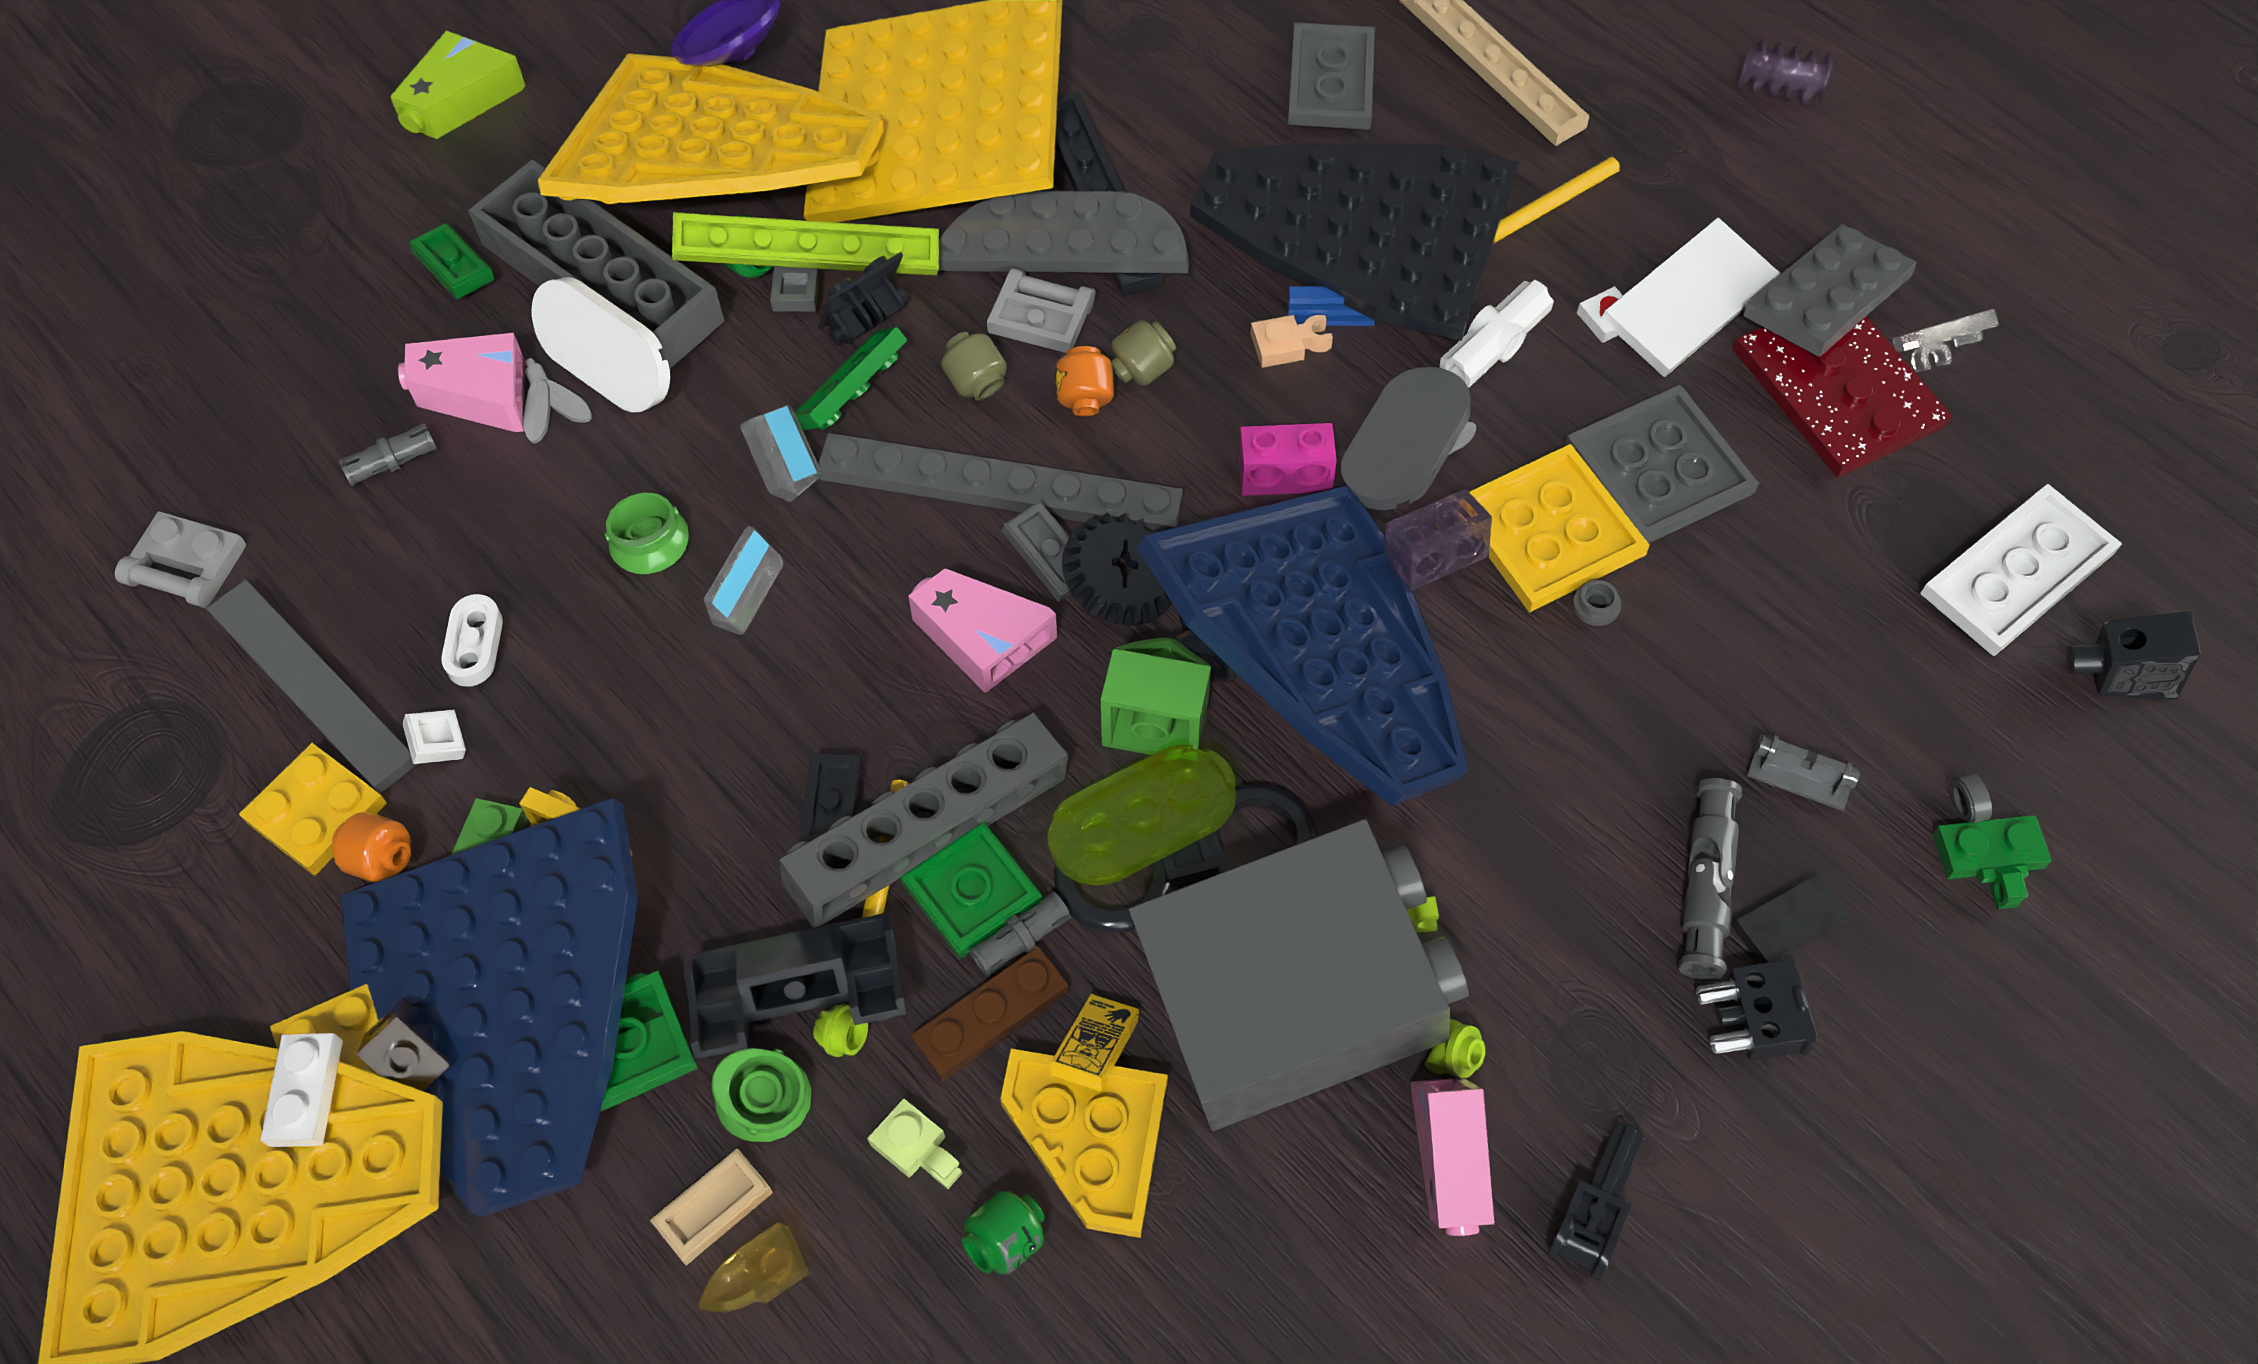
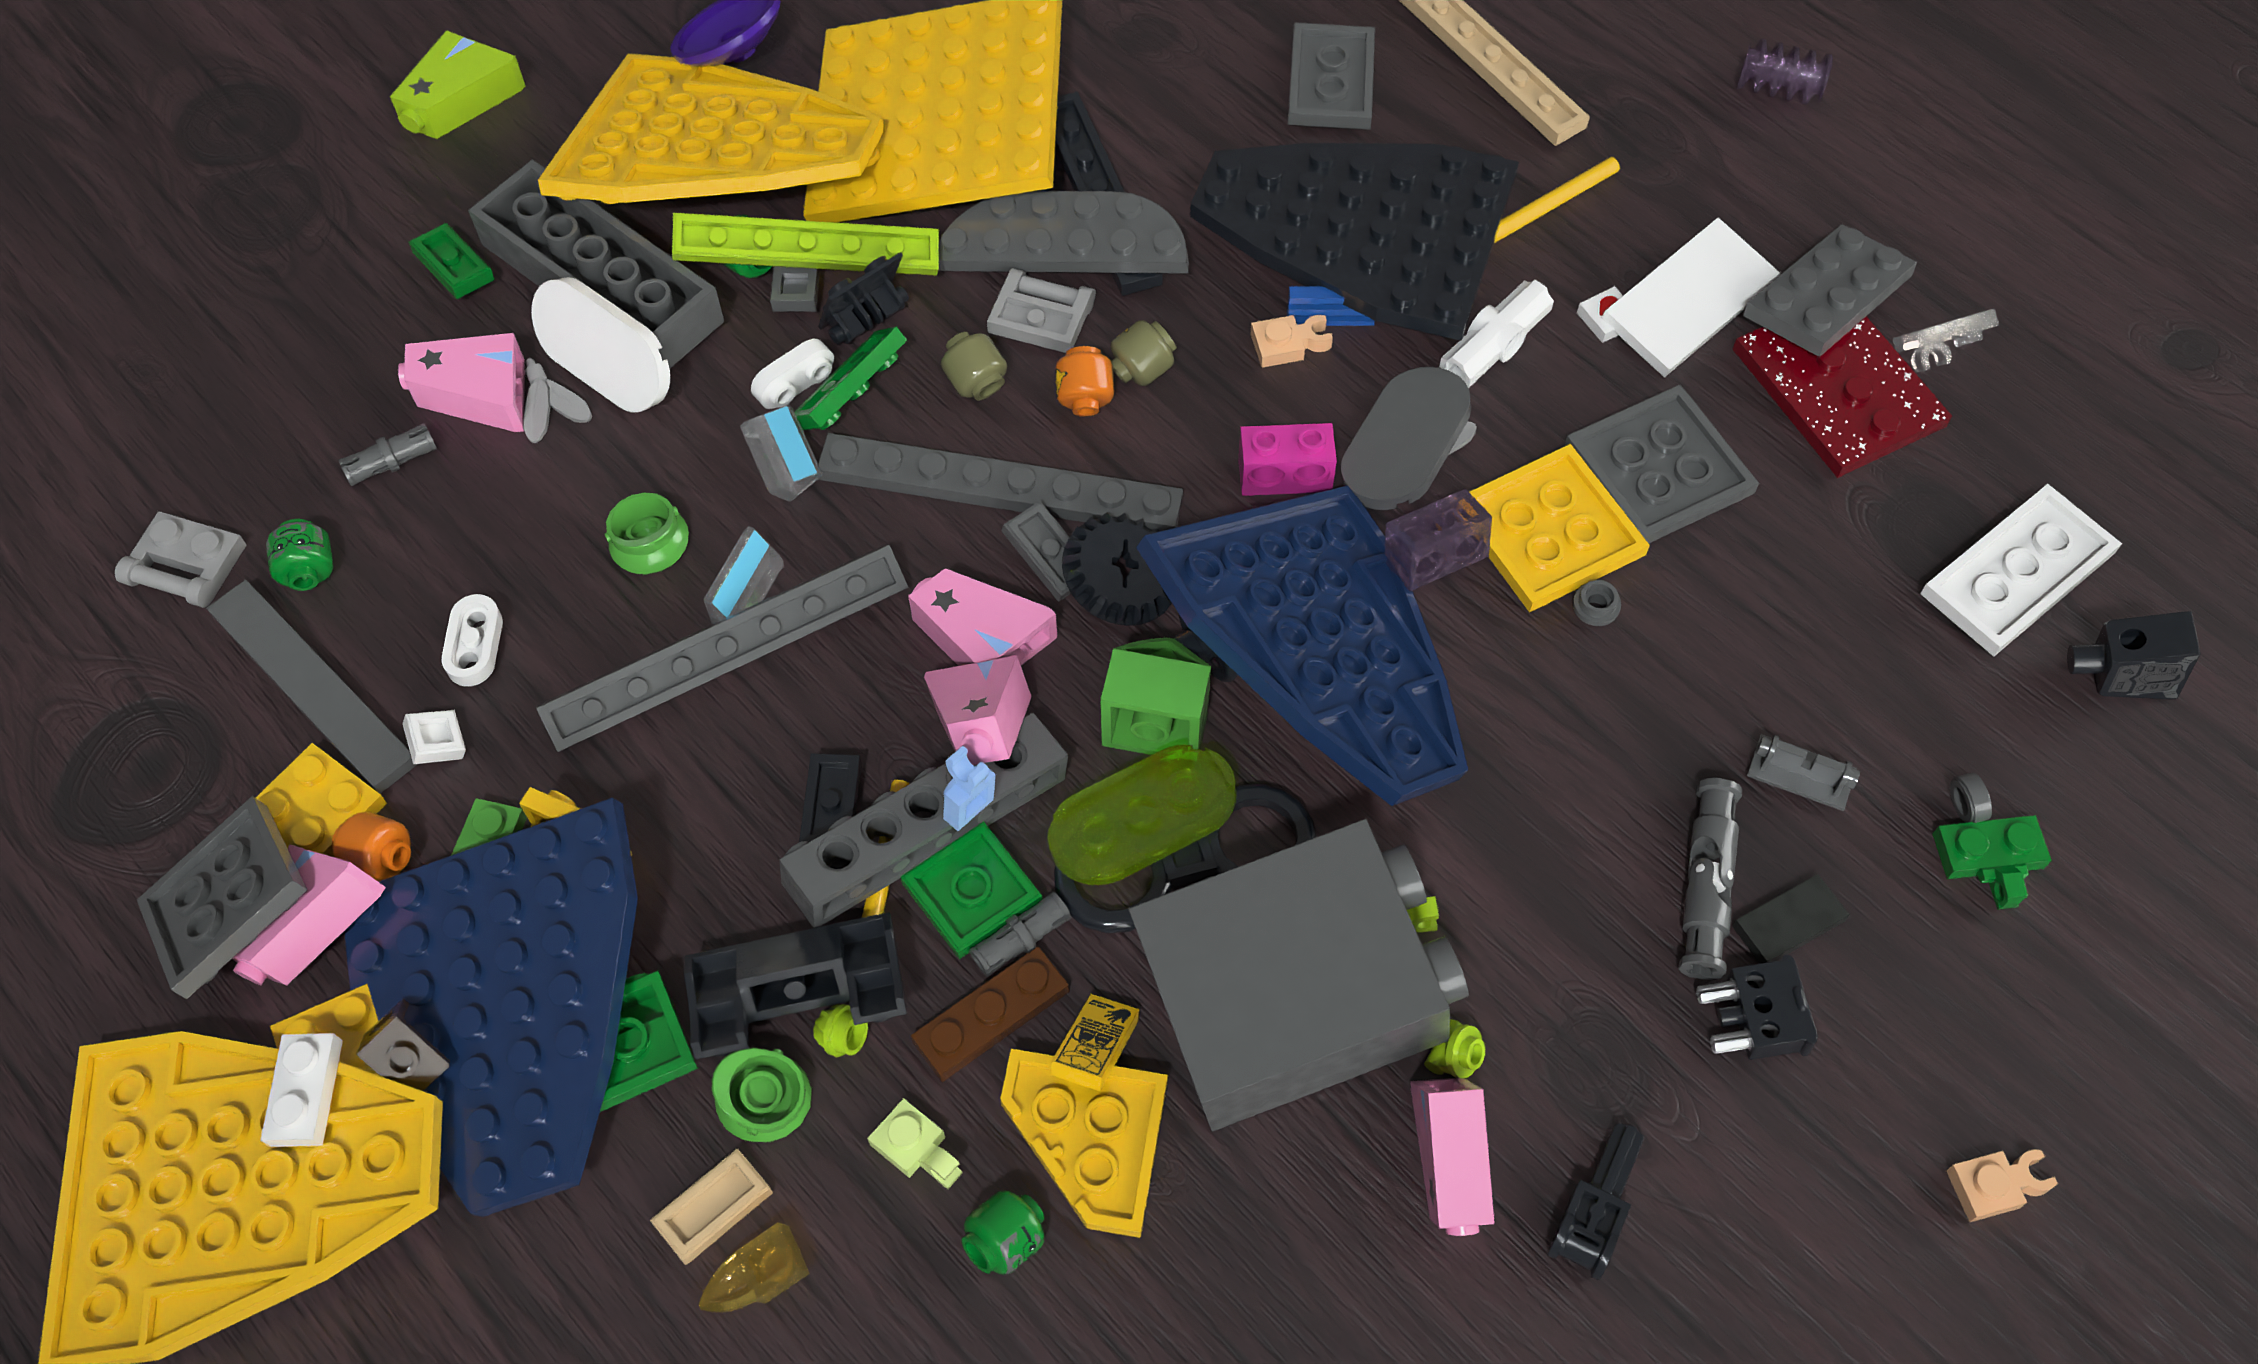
none -> dark grey plate [137,796,307,999]
none -> bright pink slope [232,845,386,986]
none -> green head [266,519,334,591]
none -> dark grey plate [535,544,909,752]
none -> white plate [751,339,834,409]
none -> bright pink slope [924,655,1032,765]
none -> light blue plate [943,746,996,831]
none -> light nougat plate [1946,1150,2058,1222]

